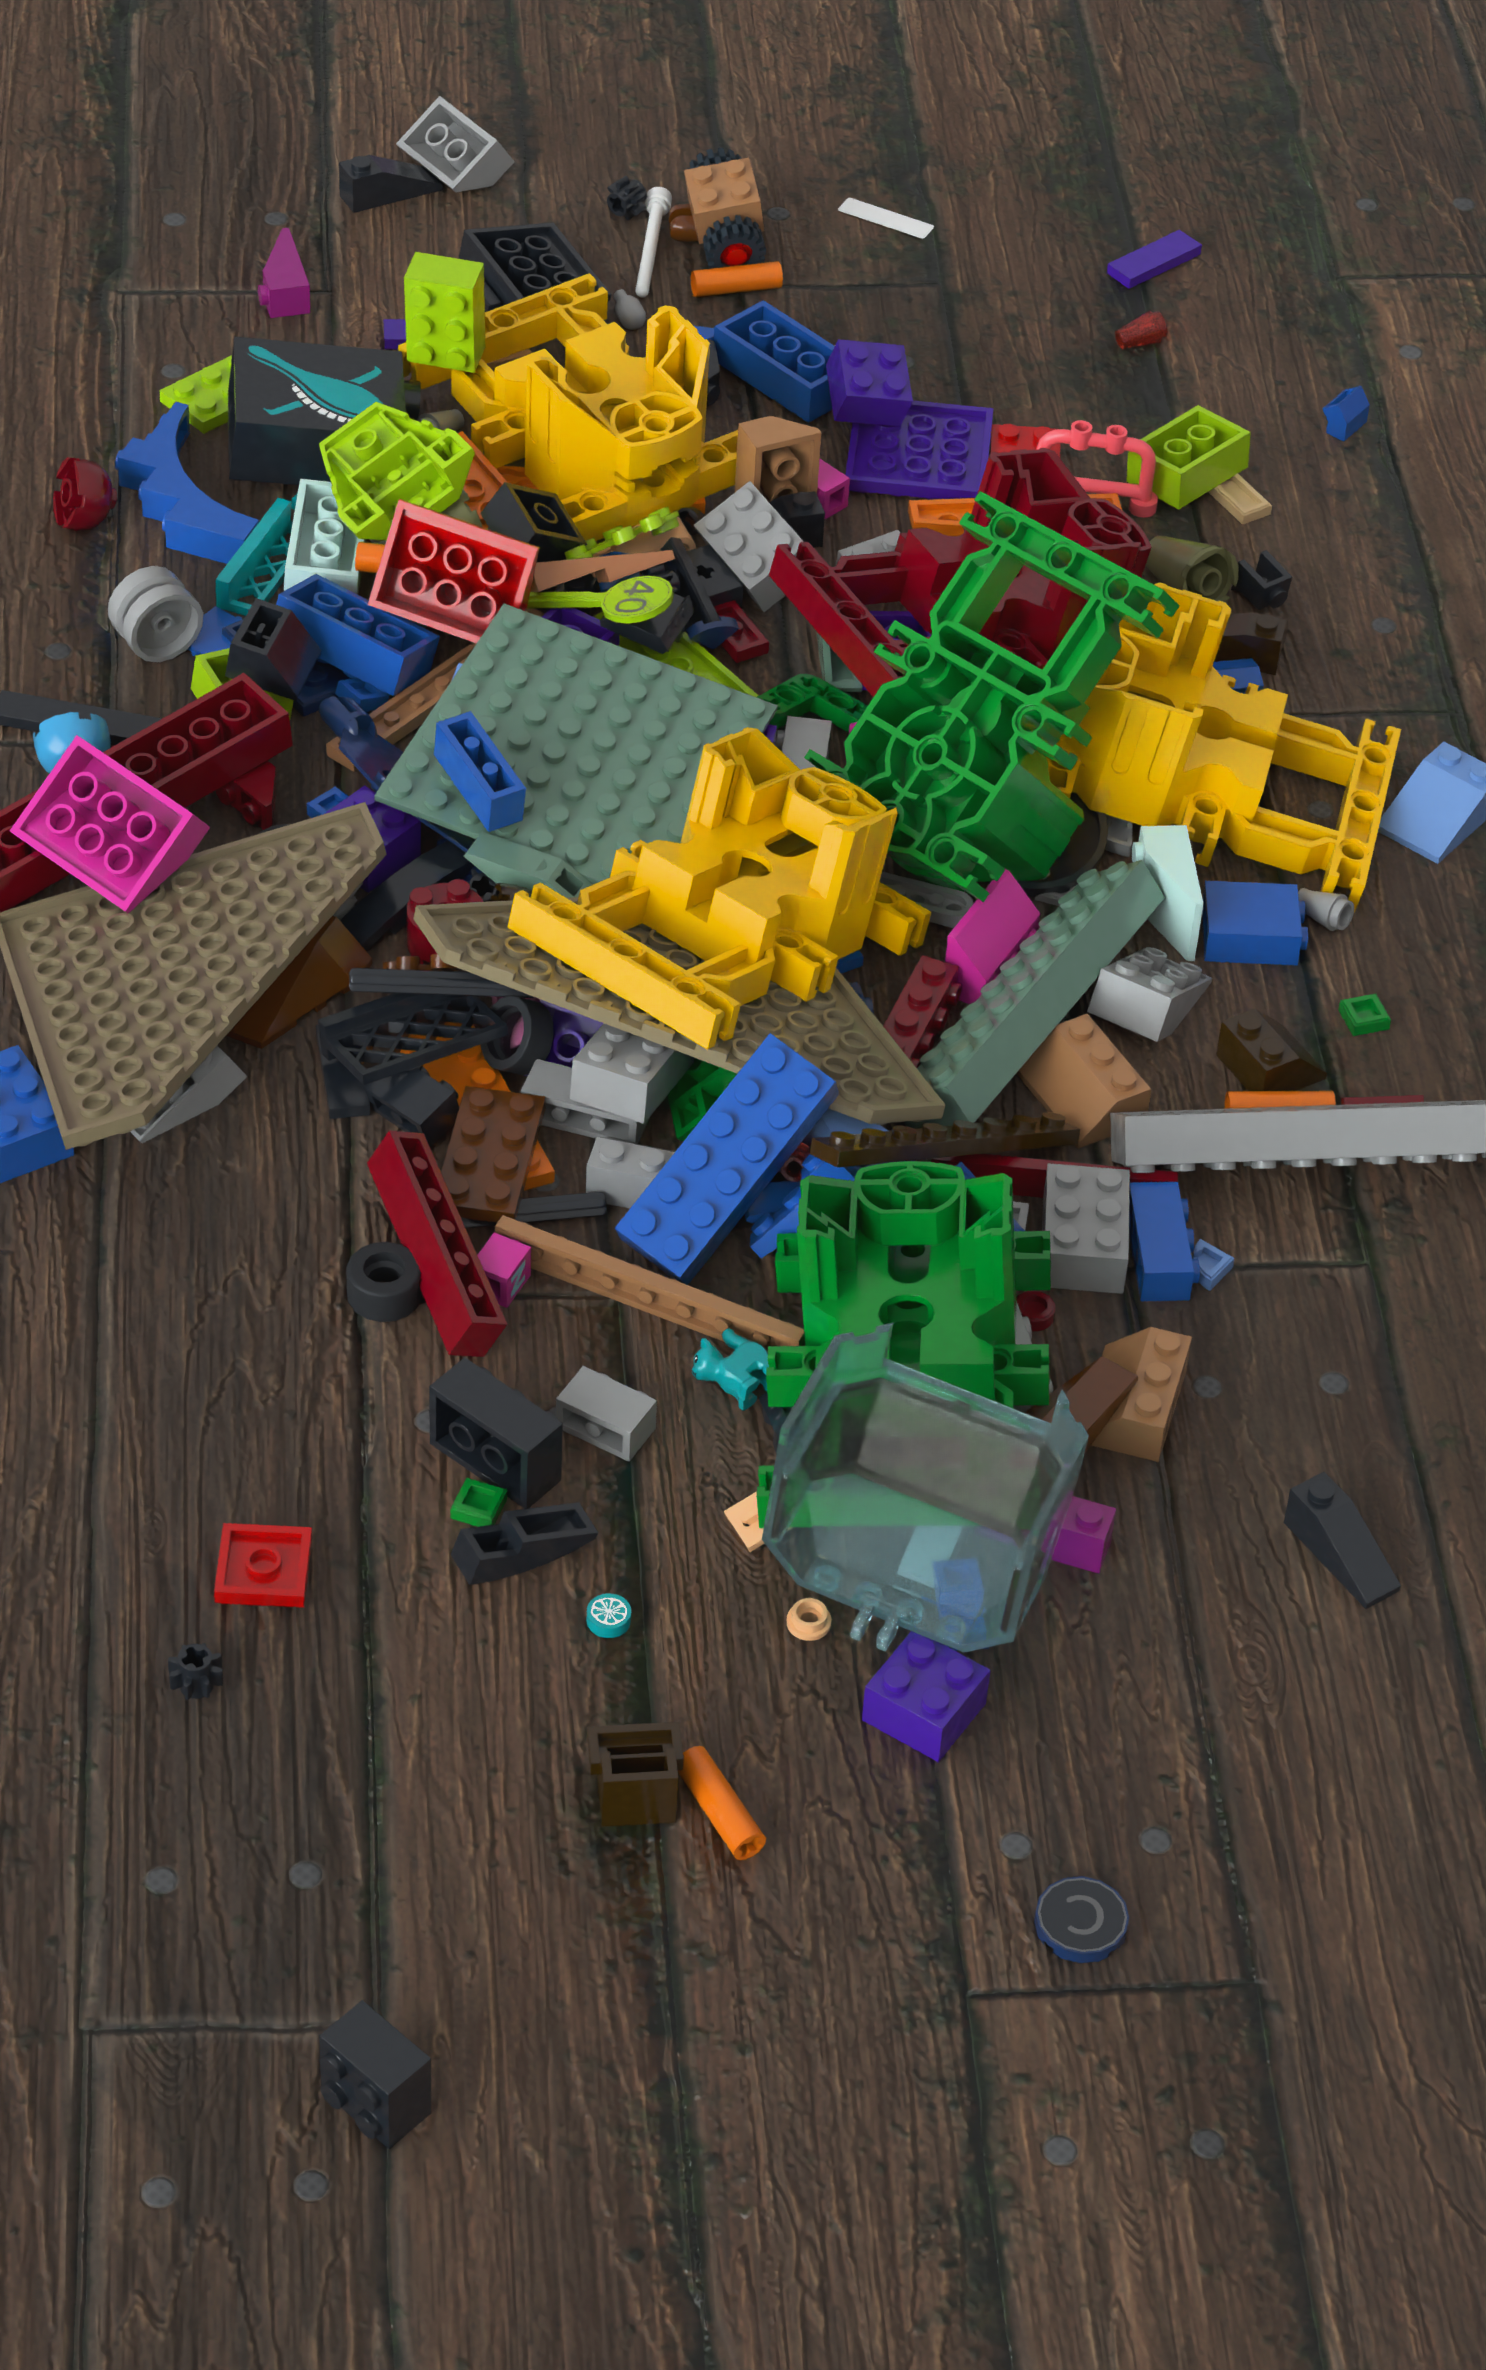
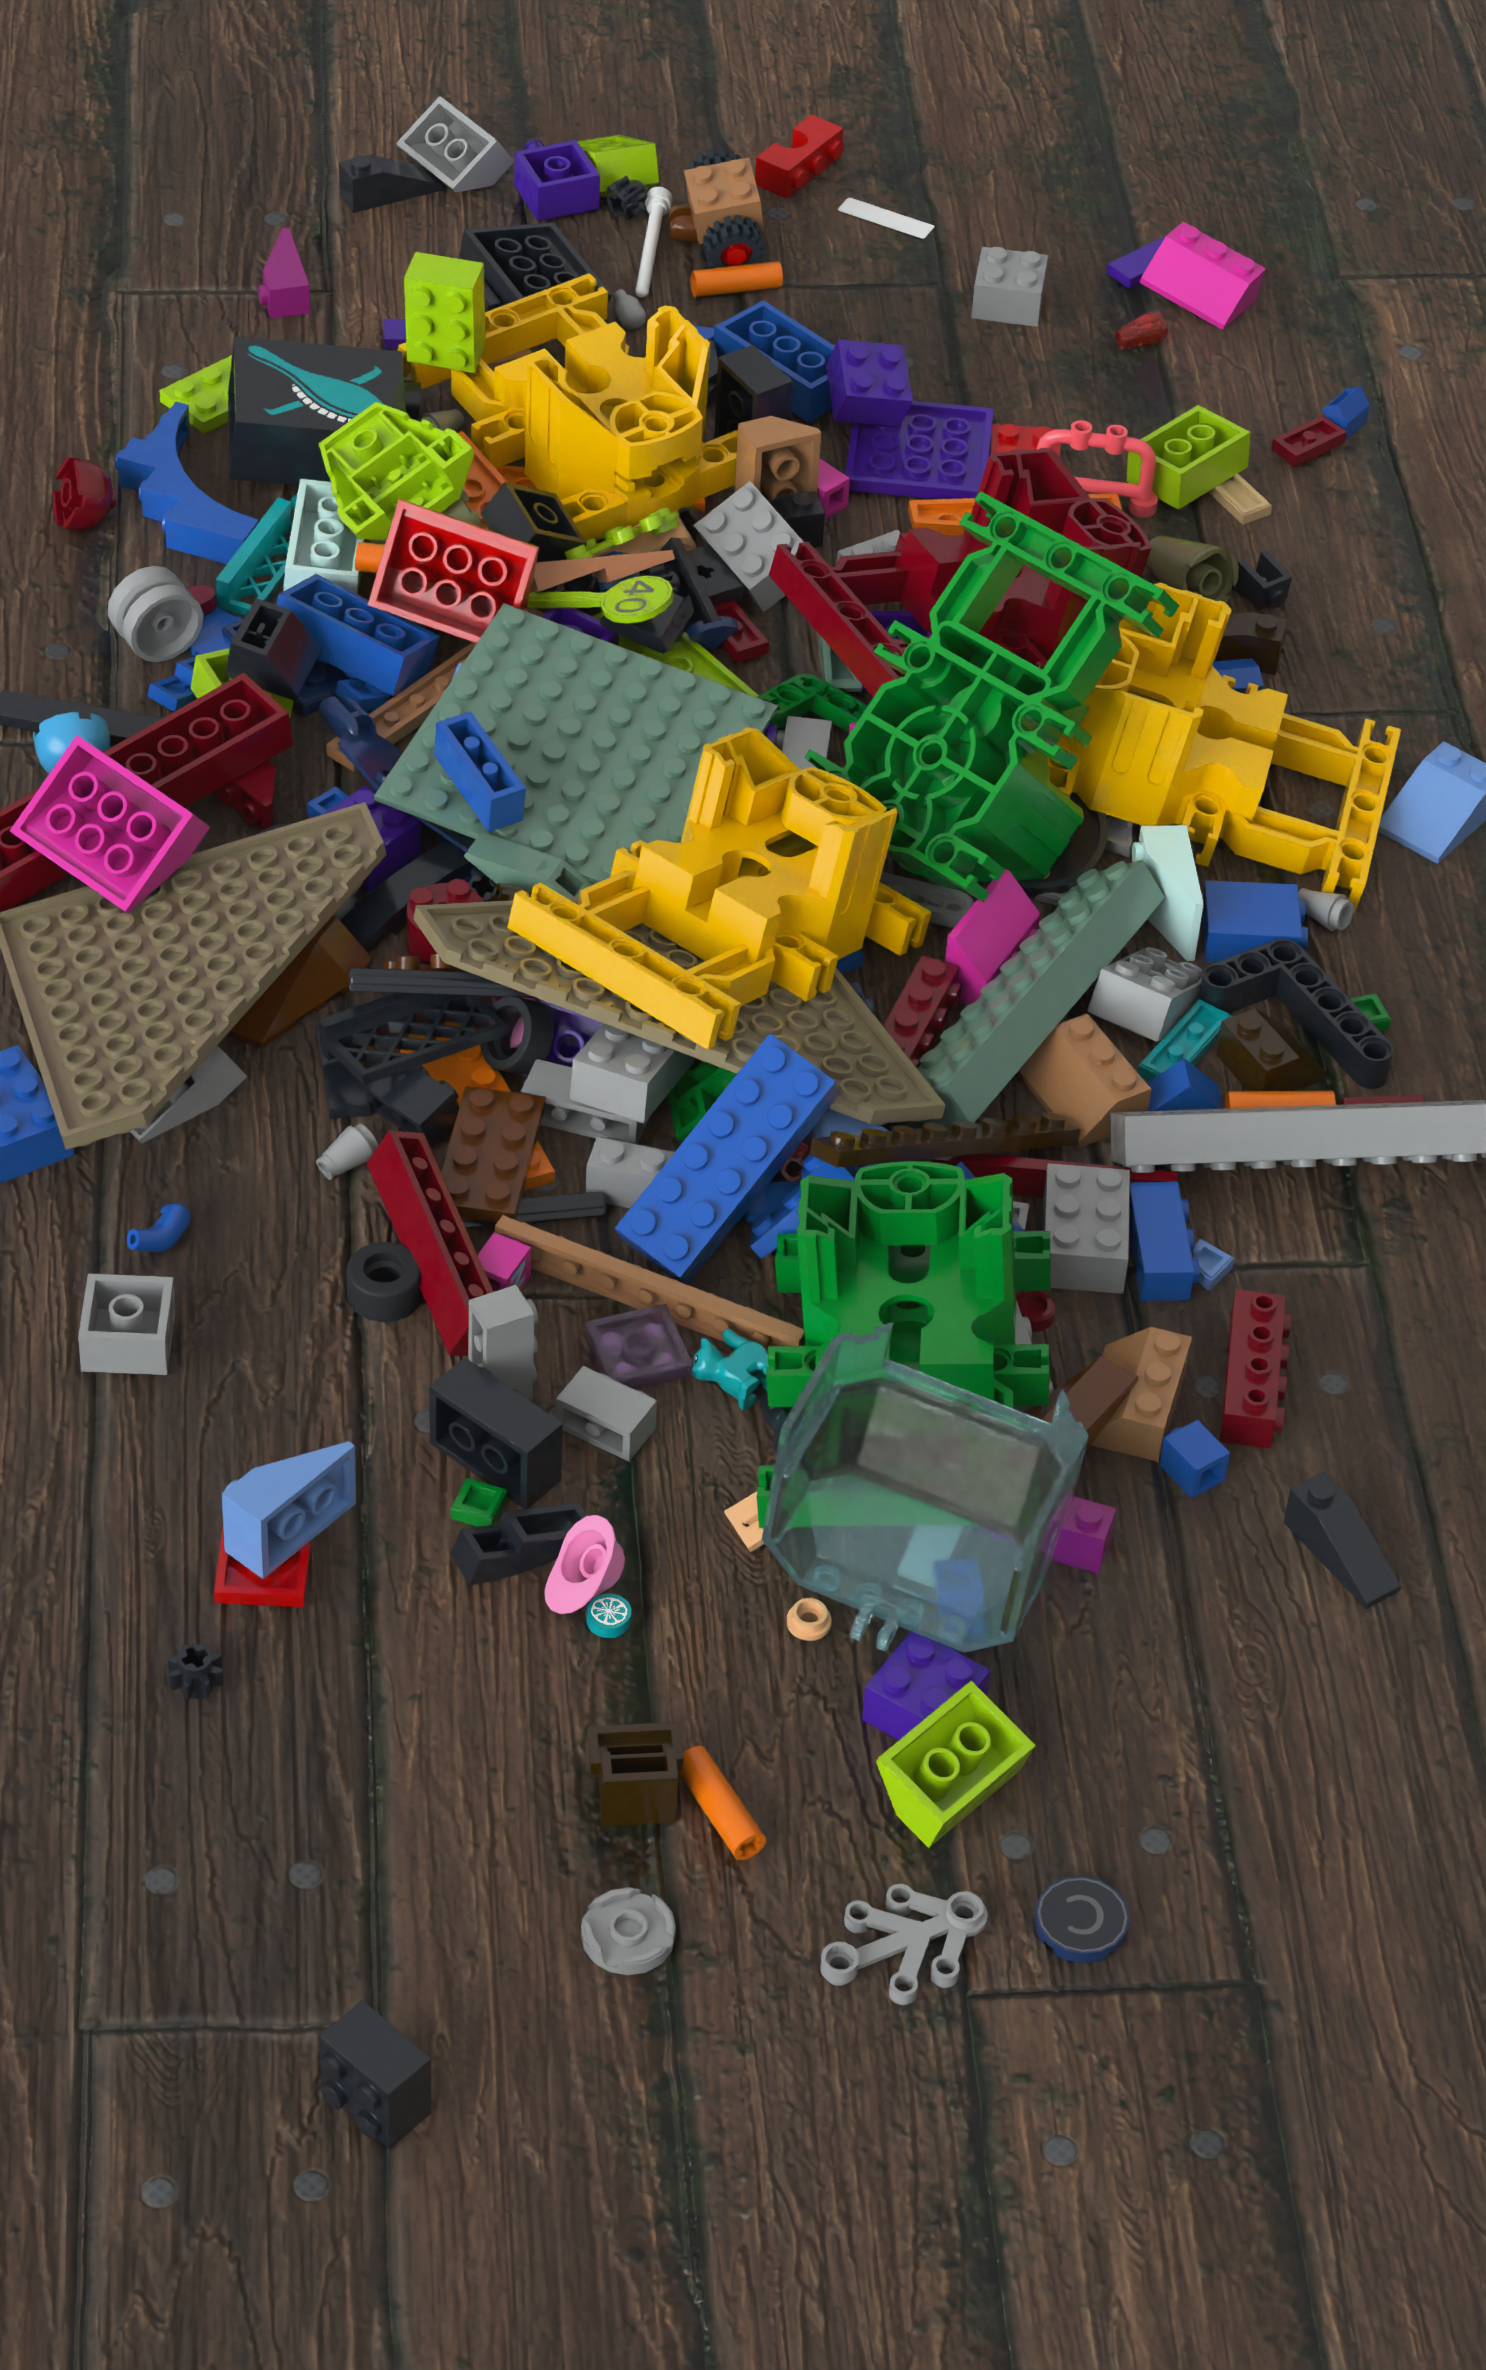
none -> light grey brick [78,1274,176,1375]
none -> blue arm [127,1202,190,1253]
none -> blue slope [147,656,197,712]
none -> dark red tile [186,585,218,615]
none -> medium blue slope [222,1441,356,1579]
none -> light grey cone [316,1123,378,1180]
none -> light grey brick [468,1285,538,1401]
none -> dark purple brick [514,139,600,221]
none -> bright pink piece [545,1515,625,1614]
none -> lime slope [577,135,659,197]
none -> light grey tile [581,1887,676,1975]
none -> clear purple plate [585,1304,693,1389]
none -> black brick [714,345,794,439]
none -> red arch [755,114,844,199]
none -> light grey plant [820,1884,988,2005]
none -> lime slope [876,1681,1036,1848]
none -> light grey brick [971,247,1048,327]
none -> teal tile [1137,999,1233,1081]
none -> dark pink slope [1140,222,1266,330]
none -> blue slope [1147,1058,1224,1111]
none -> blue brick [1159,1420,1230,1499]
none -> black beam [1199,939,1393,1089]
none -> dark red brick [1219,1289,1292,1448]
none -> dark red plate [1271,415,1347,467]

